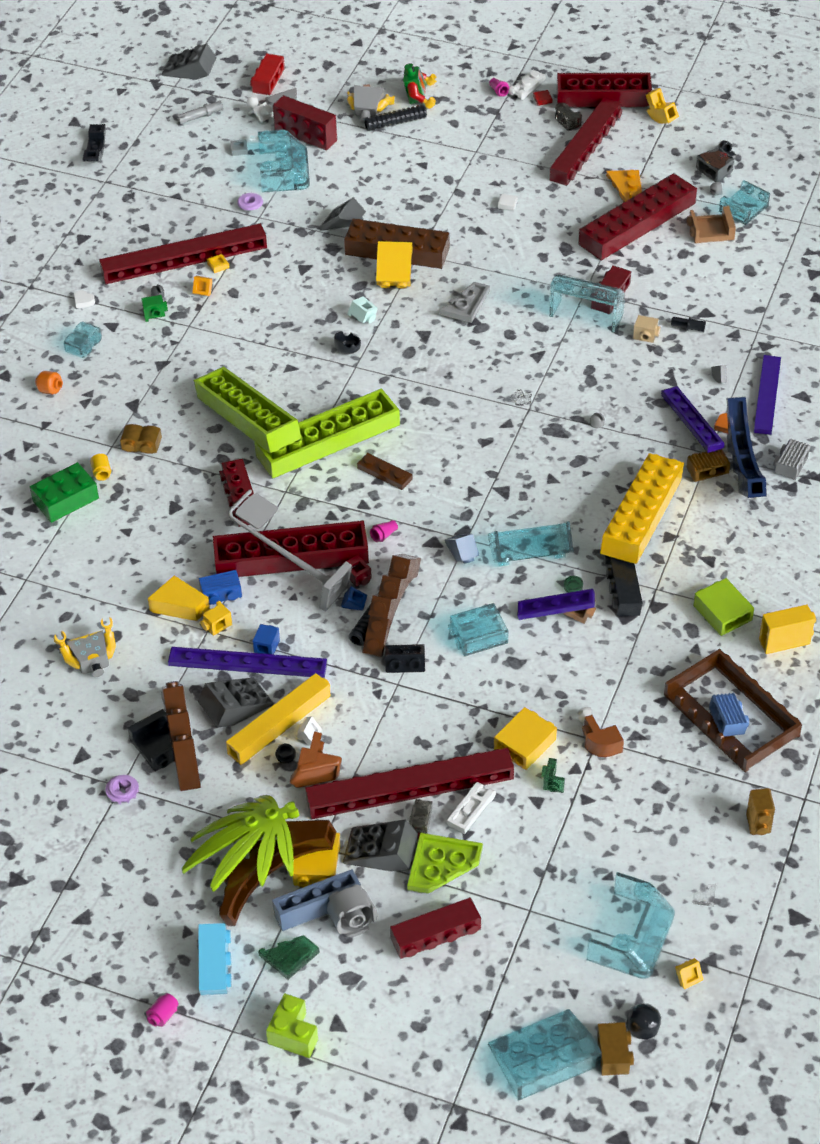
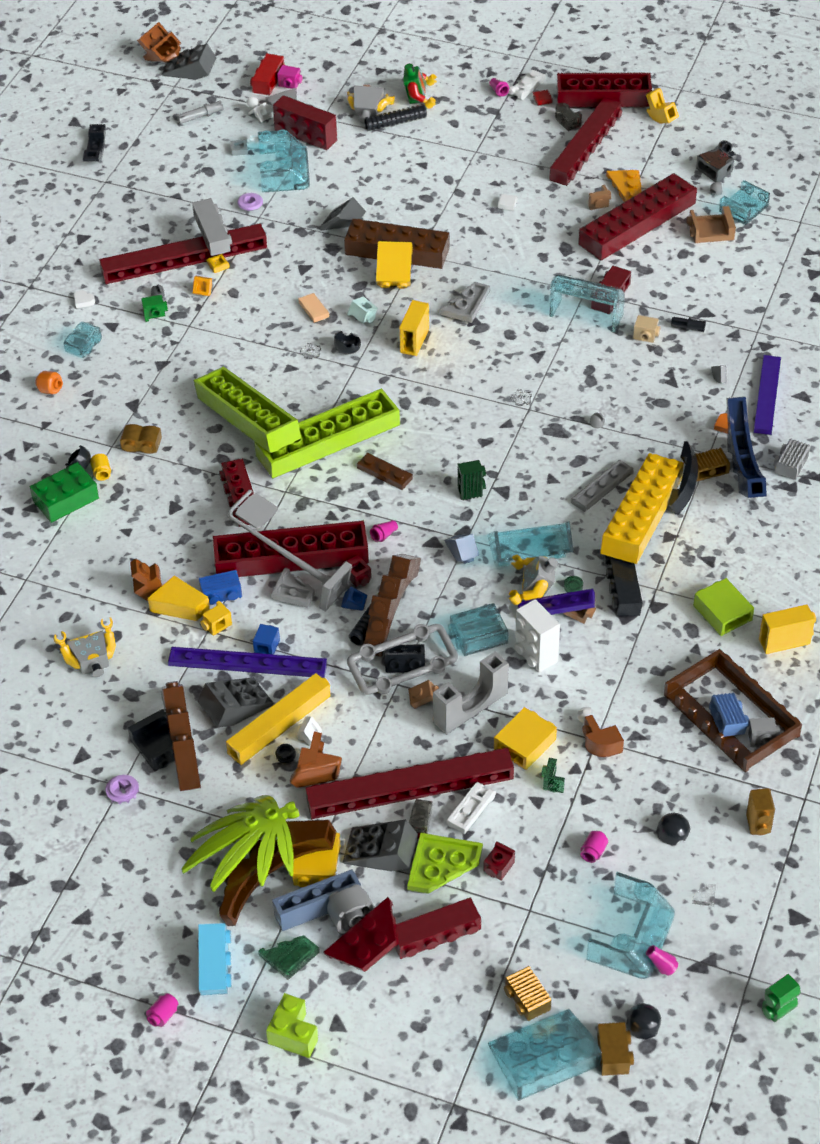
dark purple tile [661,386,724,453] -> none
yellow tile [675,958,703,989] -> none
none -> black hair [65,445,91,470]
none -> dark orange brick [130,558,162,601]
none -> dark orange piece [137,22,181,62]
none -> light grey brick [192,198,232,256]
none -> light grey wing [271,568,315,608]
none -> dark pink brick [278,65,302,89]
none -> light nougat tile [298,293,329,323]
none -> clear plant [300,343,321,359]
none -> dark red wing [323,897,399,972]
none -> light grey bar [347,624,458,695]
none -> yellow brick [399,300,429,356]
none -> medium nougat bracket [408,680,439,709]
none -> light grey arch [433,651,509,735]
none -> dark green brick [457,460,486,501]
none -> dark red brick [483,841,515,881]
none -> pearl gold brick [504,966,552,1021]
none -> torso [508,555,558,605]
none -> white brick [515,599,560,673]
none -> light grey tile [571,459,634,512]
none -> dark pink brick [580,831,608,863]
none -> medium nougat bracket [588,185,611,210]
none -> dark pink cone [646,945,678,976]
none -> black hair [656,812,691,846]
none -> black slope [669,441,698,515]
none -> light grey brick [748,718,780,747]
none -> green brick [762,974,801,1022]

